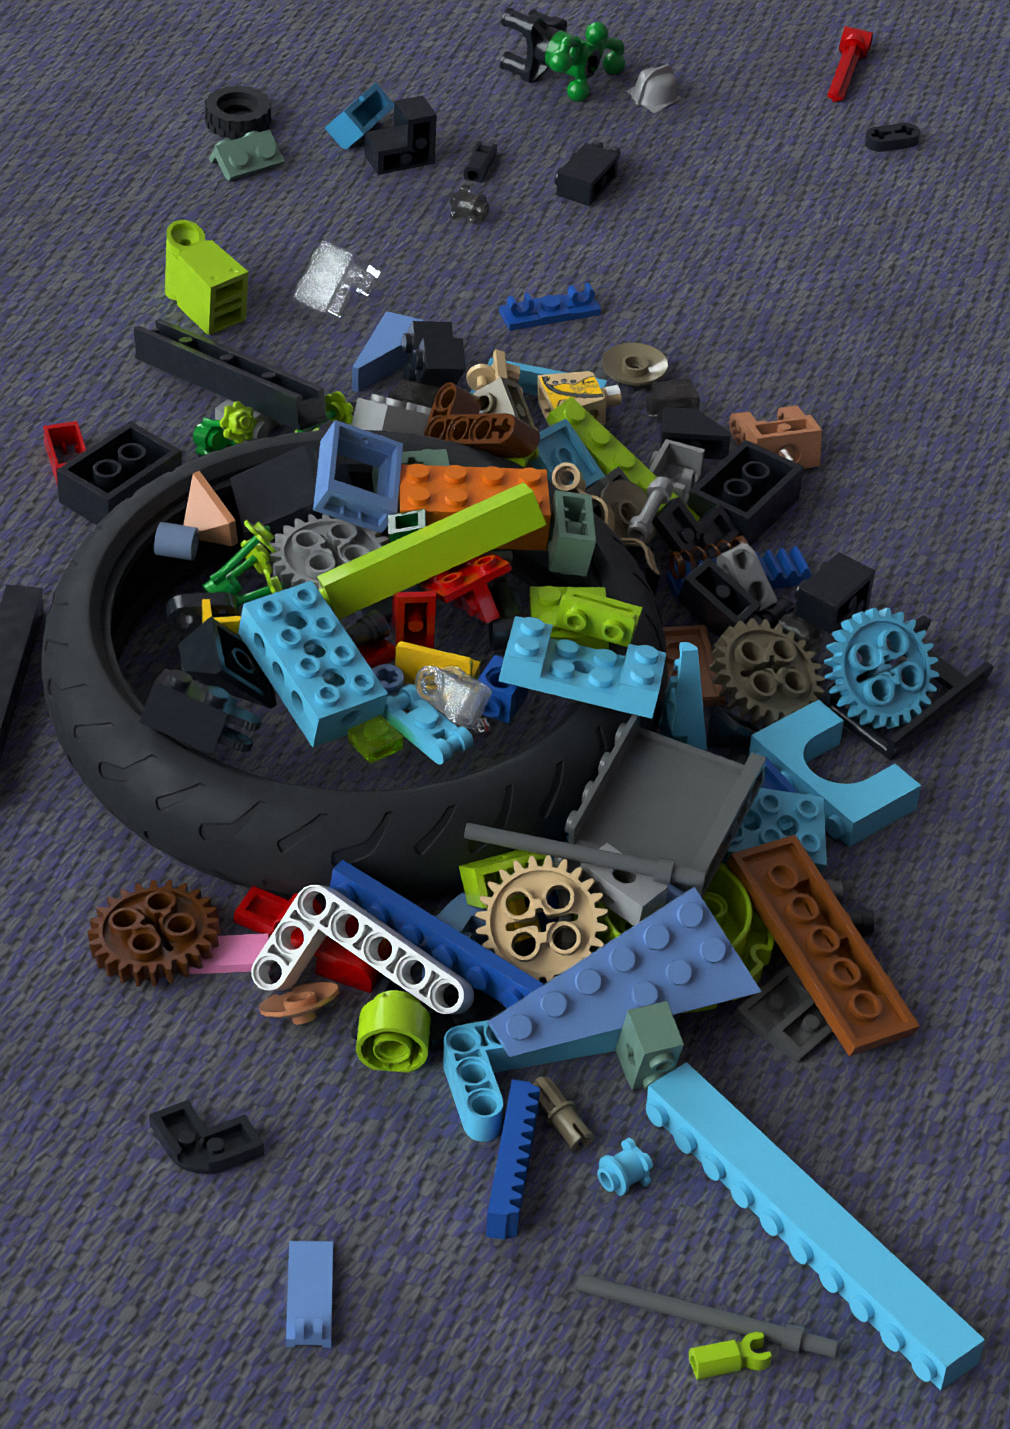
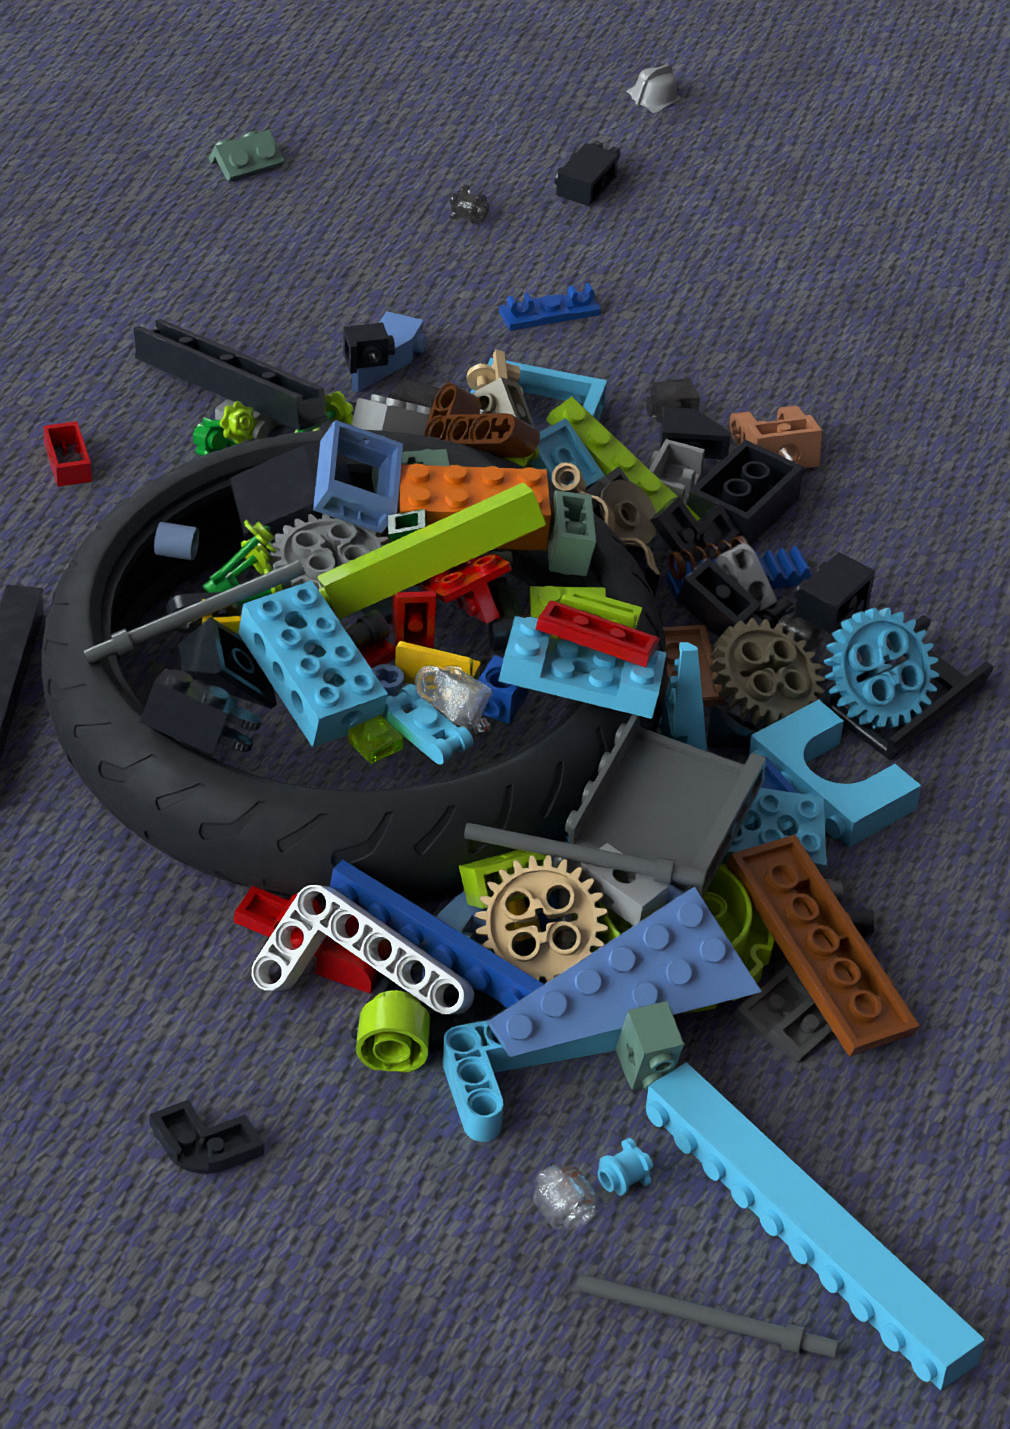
black brick [57,421,182,525] -> none
reddish brown gear [87,880,221,987] -> none
lime piece [165,220,249,335] -> none
slope [183,471,238,546] -> none
bright pink tile [189,933,270,974] -> none
black tyre [205,85,271,140] -> none
nougat dish [259,982,339,1025] -> none
medium blue hinge [286,1241,333,1348] -> none
clear brick [293,240,380,320] -> none
dark azure piece [325,83,394,149] -> none
black brick [365,96,437,175] -> none
black brick [401,321,466,396] -> none
black bar [463,141,497,183] -> none
blue gear [486,1079,540,1240] -> none
wheel [500,8,626,102] -> none
dark tan axle [532,1076,595,1152] -> none
torso [538,371,622,427] -> none
dark tan dish [602,342,668,386] -> none
light grey bar [627,477,673,542] -> none
lime bar [689,1332,772,1380] -> none
red axle [827,26,873,102] -> none
black beam [865,123,920,152] -> none
none -> dark grey bar [83,560,305,665]
none -> black brick [343,322,395,374]
none -> clear head [532,1165,597,1232]
none -> red tile [536,600,660,668]

